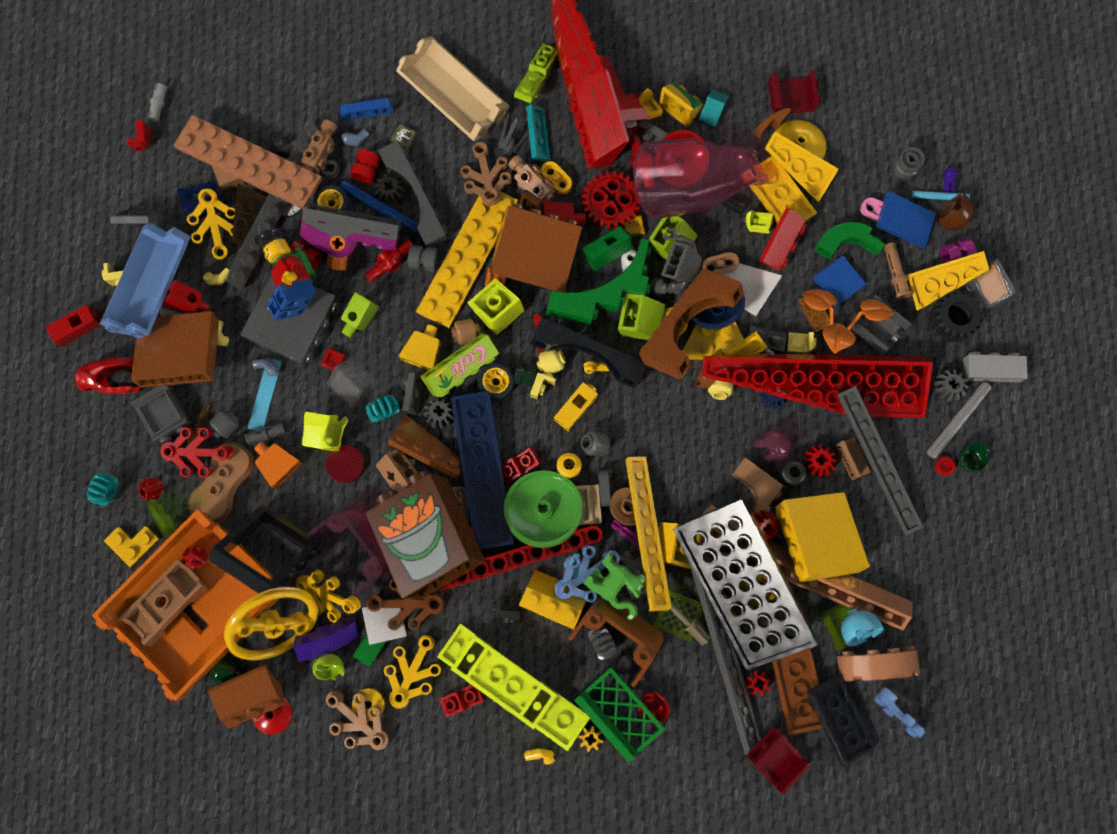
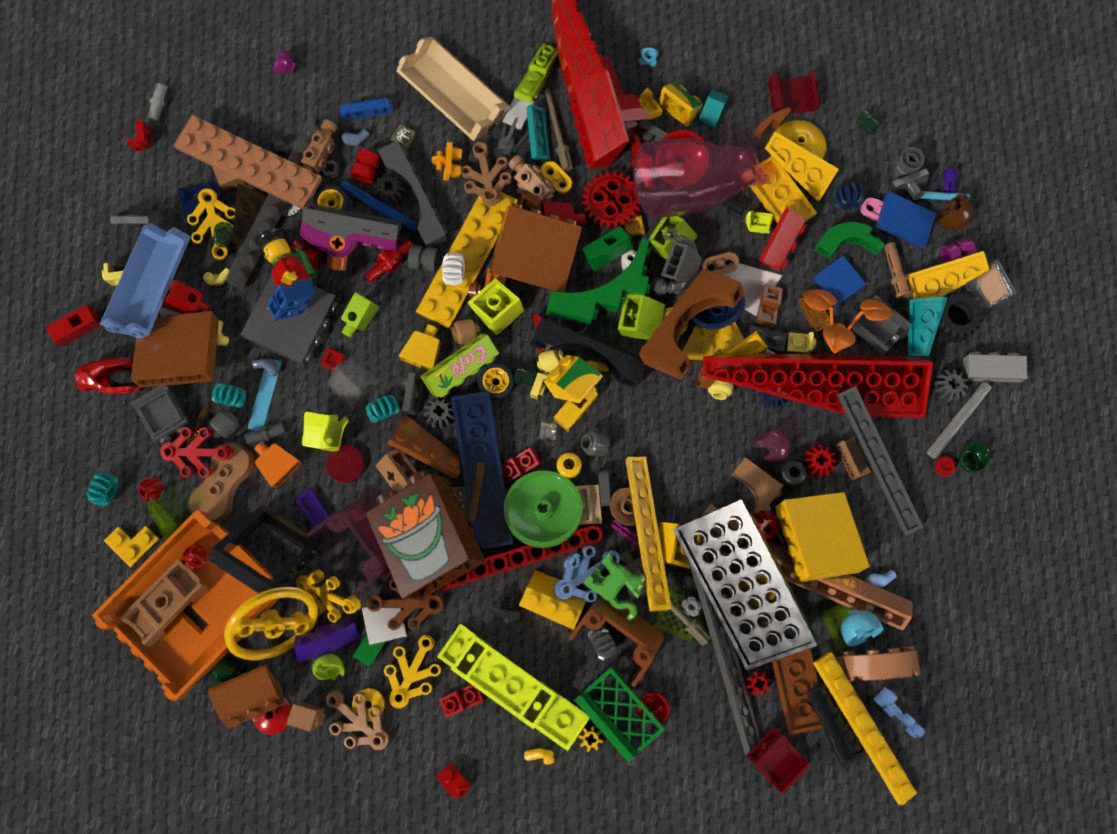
none -> teal gear [212,383,246,408]
none -> clear green wheel [213,222,234,247]
none -> magenta brick [273,49,296,74]
none -> medium nougat brick [287,701,326,731]
none -> dark purple tile [295,488,333,531]
none -> light orange hips [431,142,462,181]
none -> red bracket [436,763,472,799]
none -> white gear [442,253,465,286]
none -> clear orange bar [467,463,485,522]
none -> dark orange plate [469,281,483,298]
none -> white sticker [503,97,534,130]
none -> clear wheel [540,420,557,441]
none -> dark tan piece [544,88,573,172]
none -> yellow slope [544,355,603,403]
none -> medium azure plate [639,47,659,67]
none -> light grey plate [682,597,701,617]
none -> dark orange slope [756,284,783,327]
none -> yellow plate [813,652,917,805]
none -> dark blue gear [832,183,865,210]
none -> clear green wheel [855,109,882,136]
none -> light blue arm [866,570,896,587]
none -> flat silver tile [890,168,929,200]
none -> teal wing [908,297,947,356]

